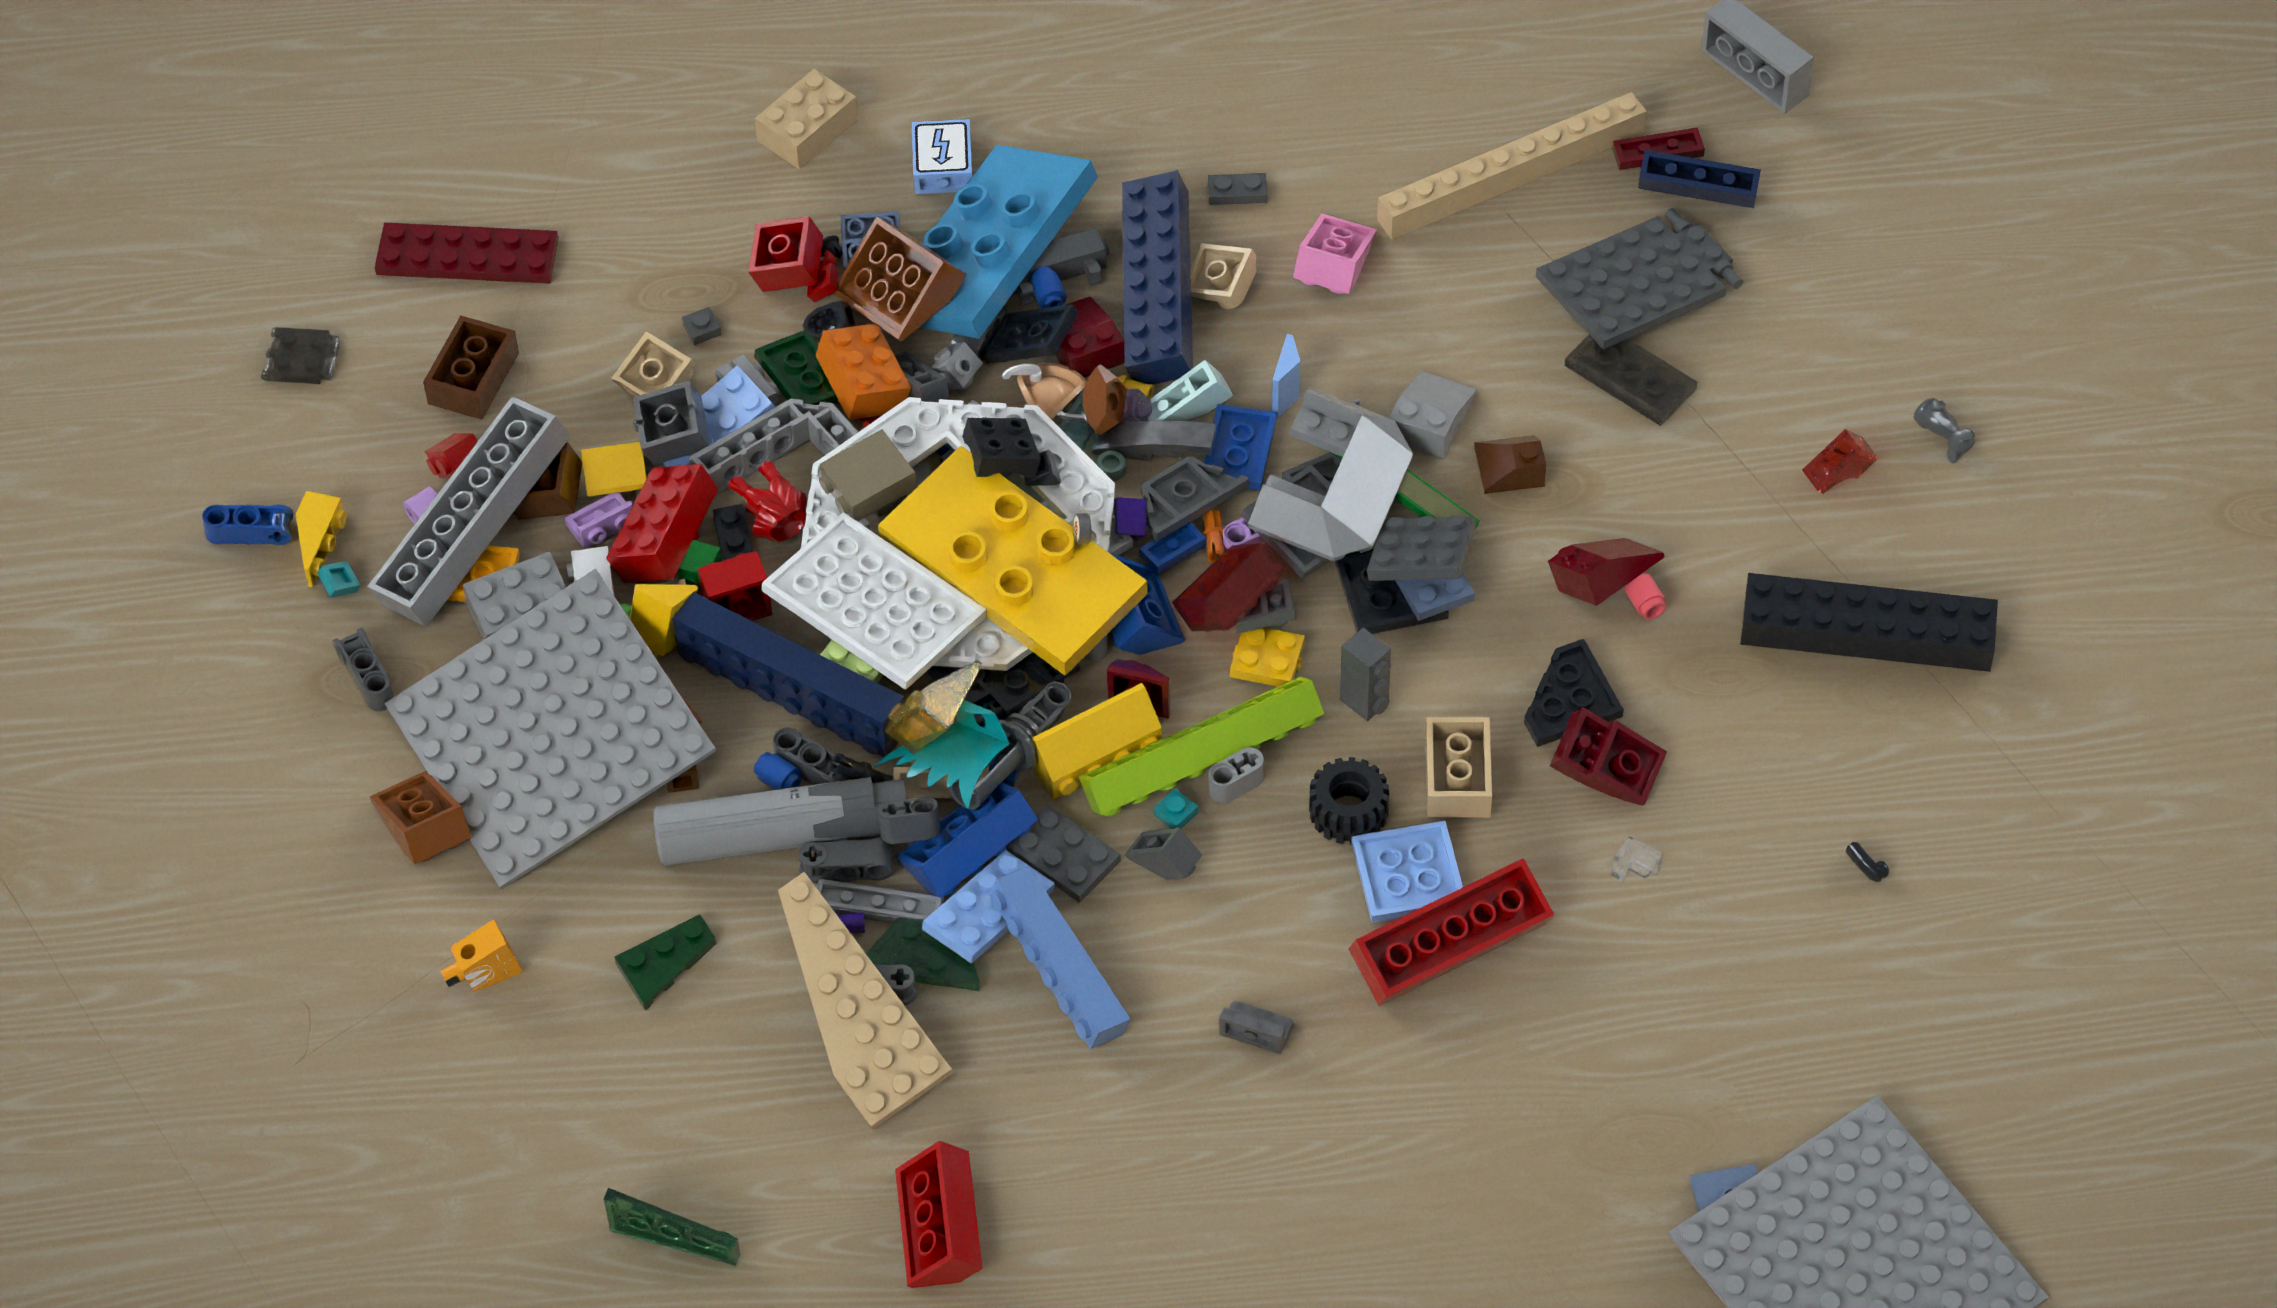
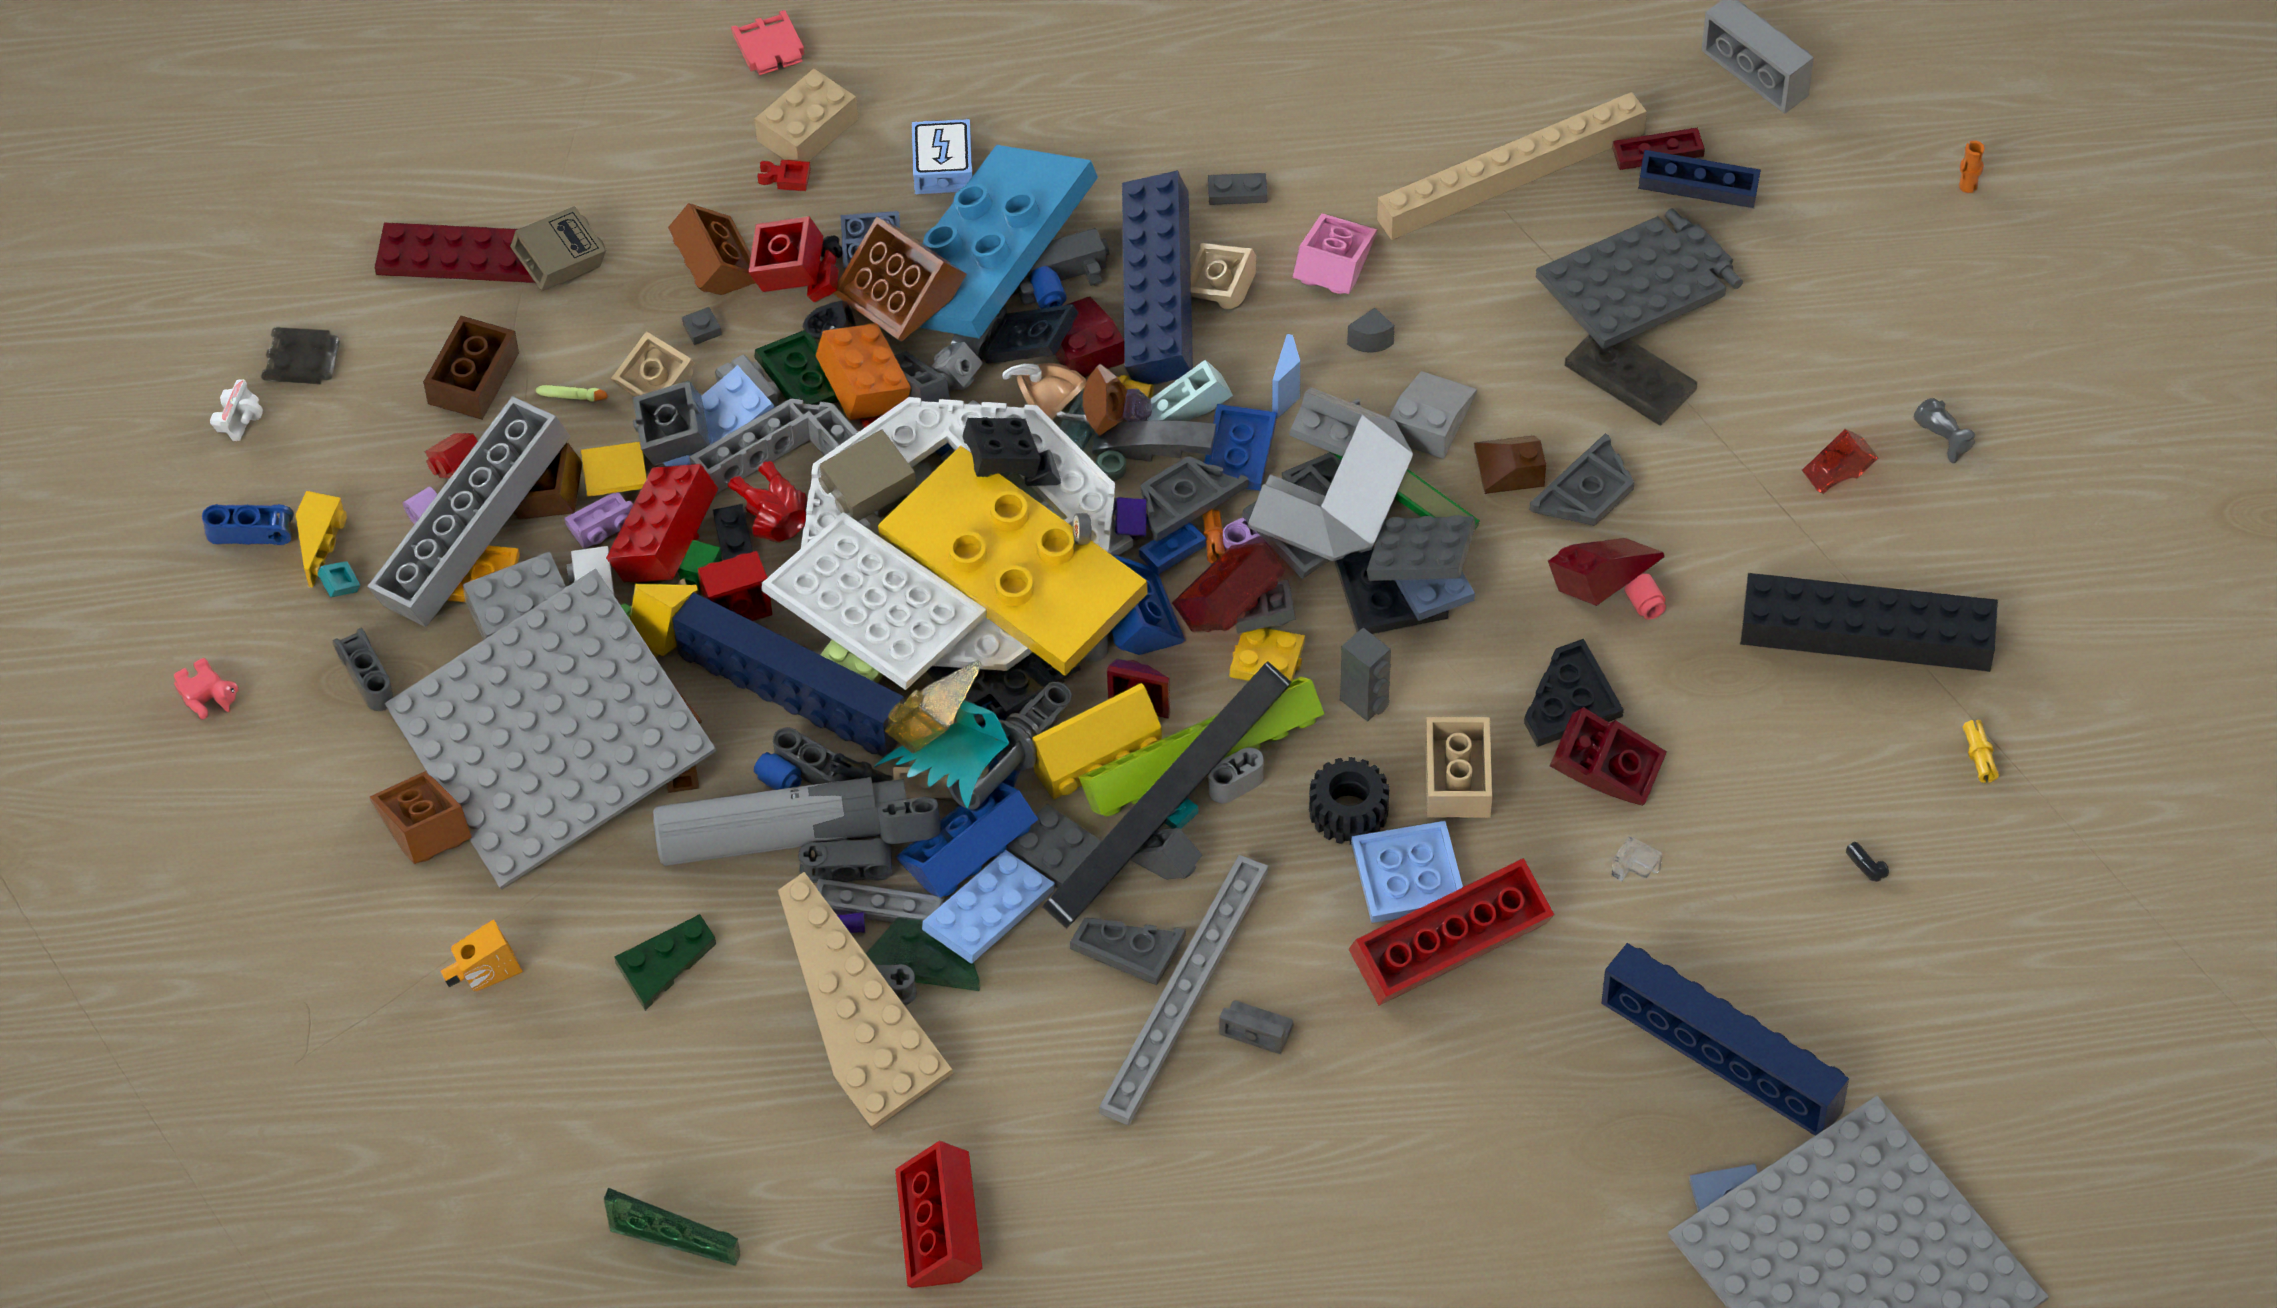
medium blue brick [989,865,1130,1049] -> none
none -> coral animal [174,658,239,720]
none -> white hips [210,380,263,441]
none -> dark tan brick [510,206,606,291]
none -> yellowish green piece [535,385,608,402]
none -> dark orange slope [668,203,756,295]
none -> coral plate [731,10,804,75]
none -> red plate [757,159,811,191]
none -> black beam [1042,661,1292,929]
none -> dark grey wing [1070,917,1186,985]
none -> light grey plate [1099,855,1268,1126]
none -> dark grey brick [1347,308,1395,353]
none -> dark grey wing [1529,433,1634,526]
none -> dark blue brick [1601,943,1849,1136]
none -> orange pin [1959,140,1985,193]
none -> yellow pin [1963,720,1999,783]

